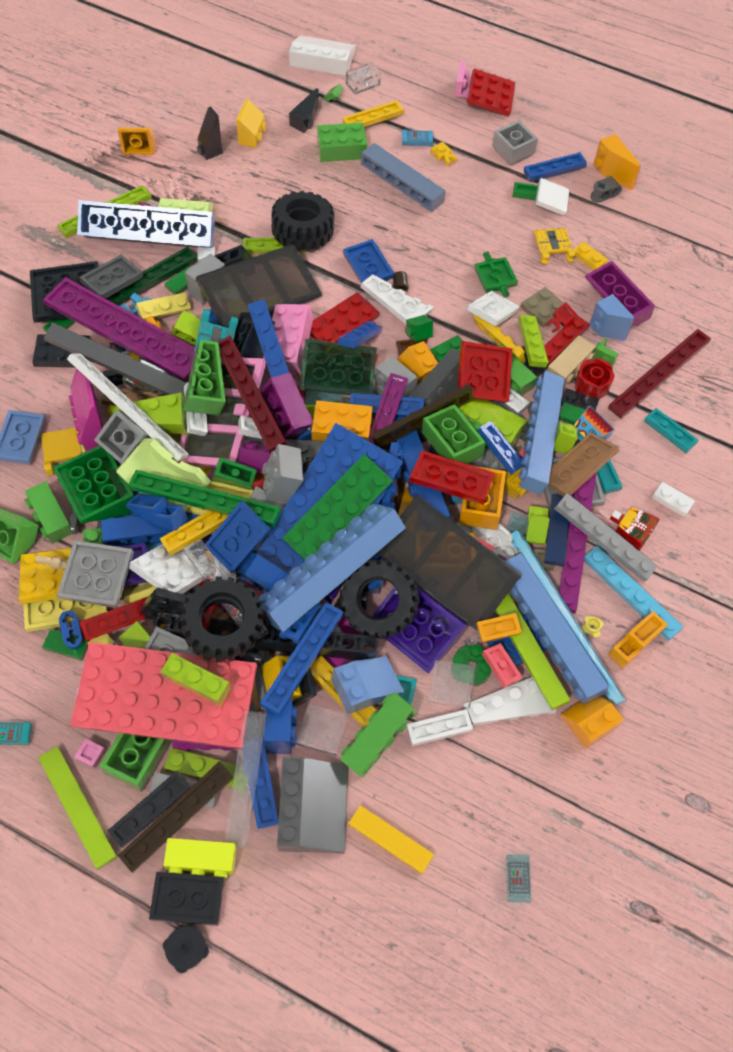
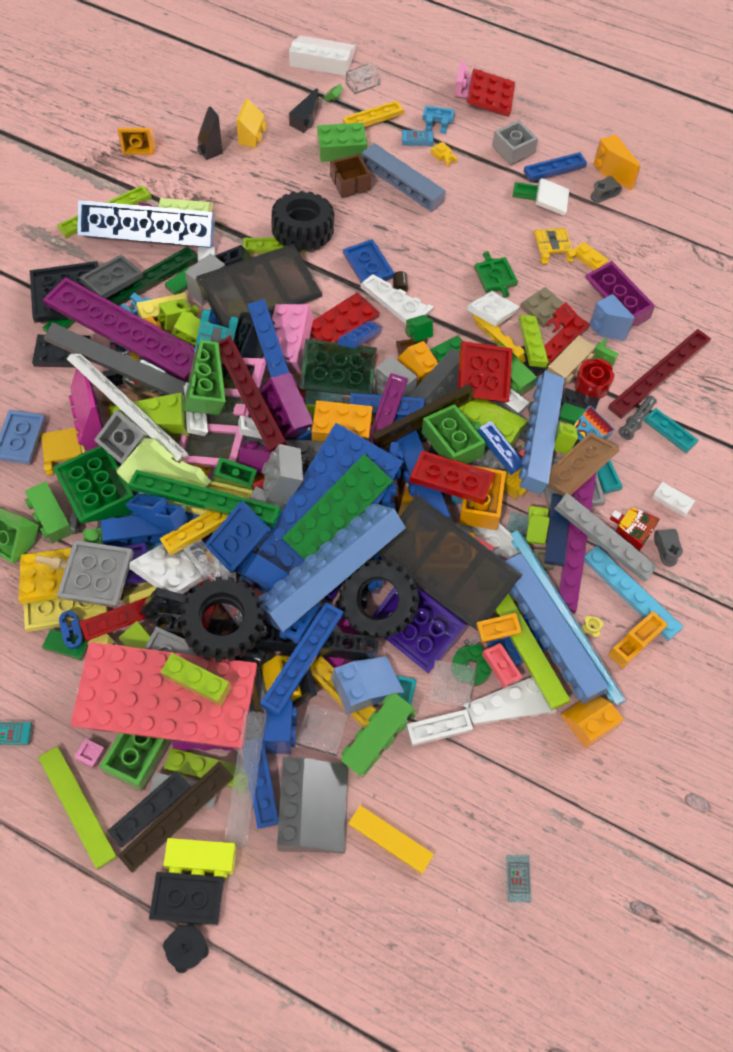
none -> lime torso [158,299,199,334]
none -> reddish brown piece [330,154,371,197]
none -> dark azure plate [422,105,455,134]
none -> dark grey pin [618,396,657,440]
none -> dark grey piece [654,529,683,567]

